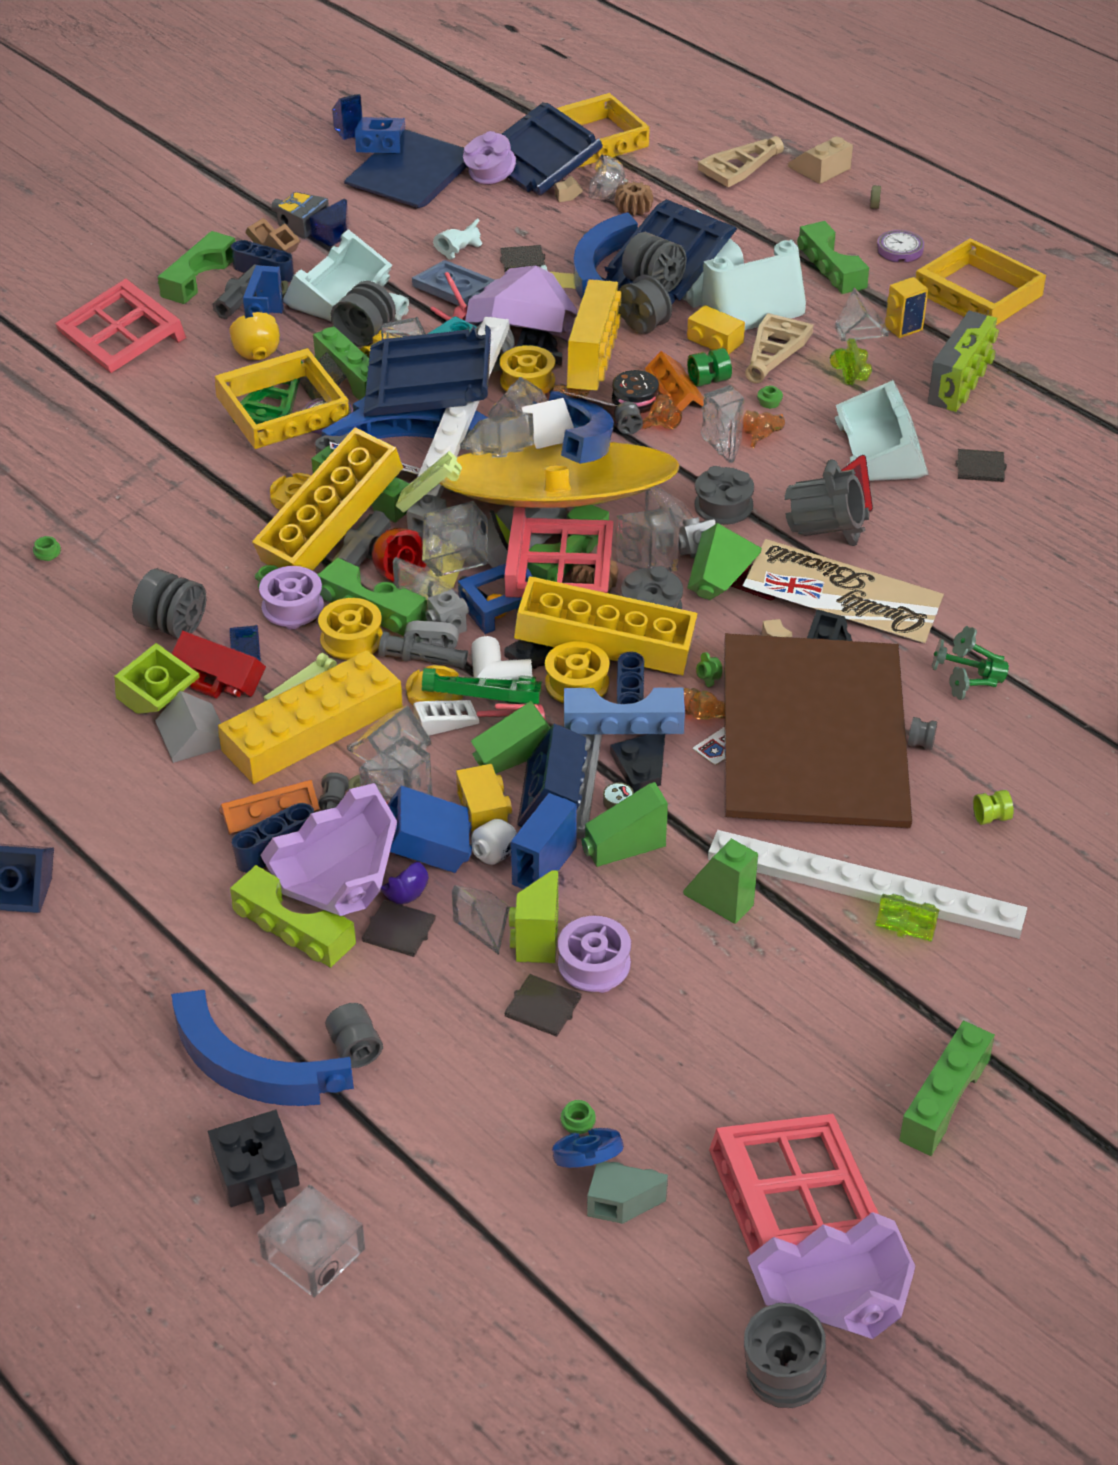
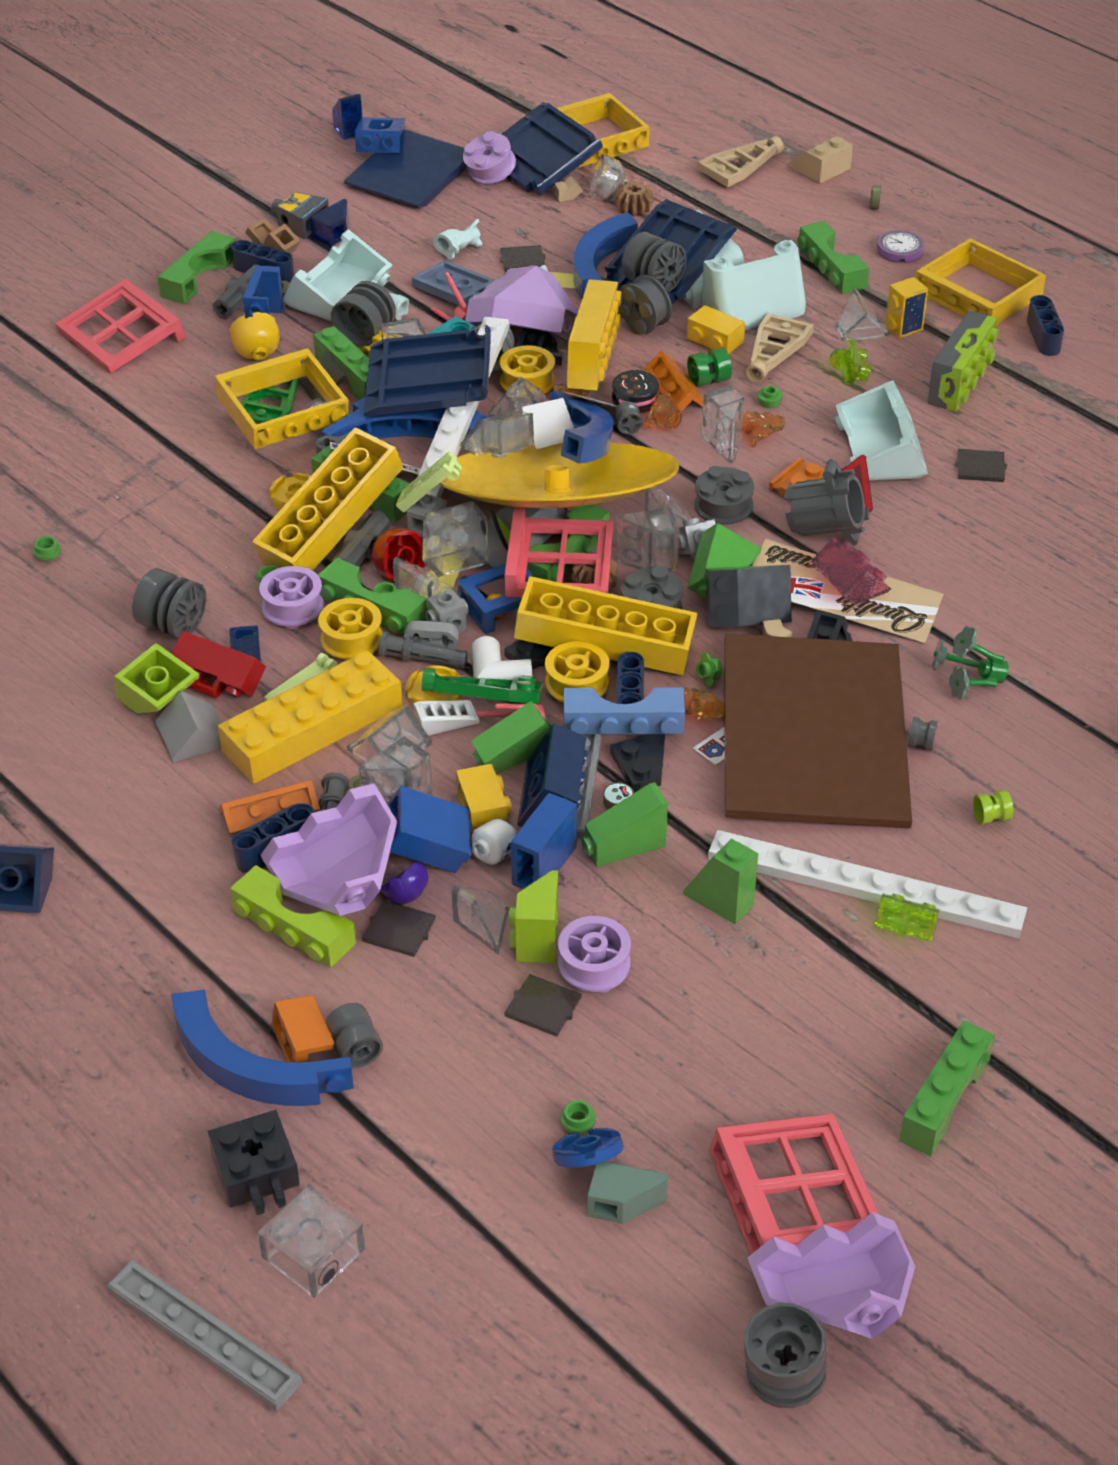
none -> light grey tile [106,1260,302,1411]
none -> orange panel [271,995,334,1062]
none -> black slope [705,565,792,628]
none -> orange plate [769,457,825,501]
none -> clear pink slope [811,537,891,604]
none -> dark blue beam [1027,295,1064,356]

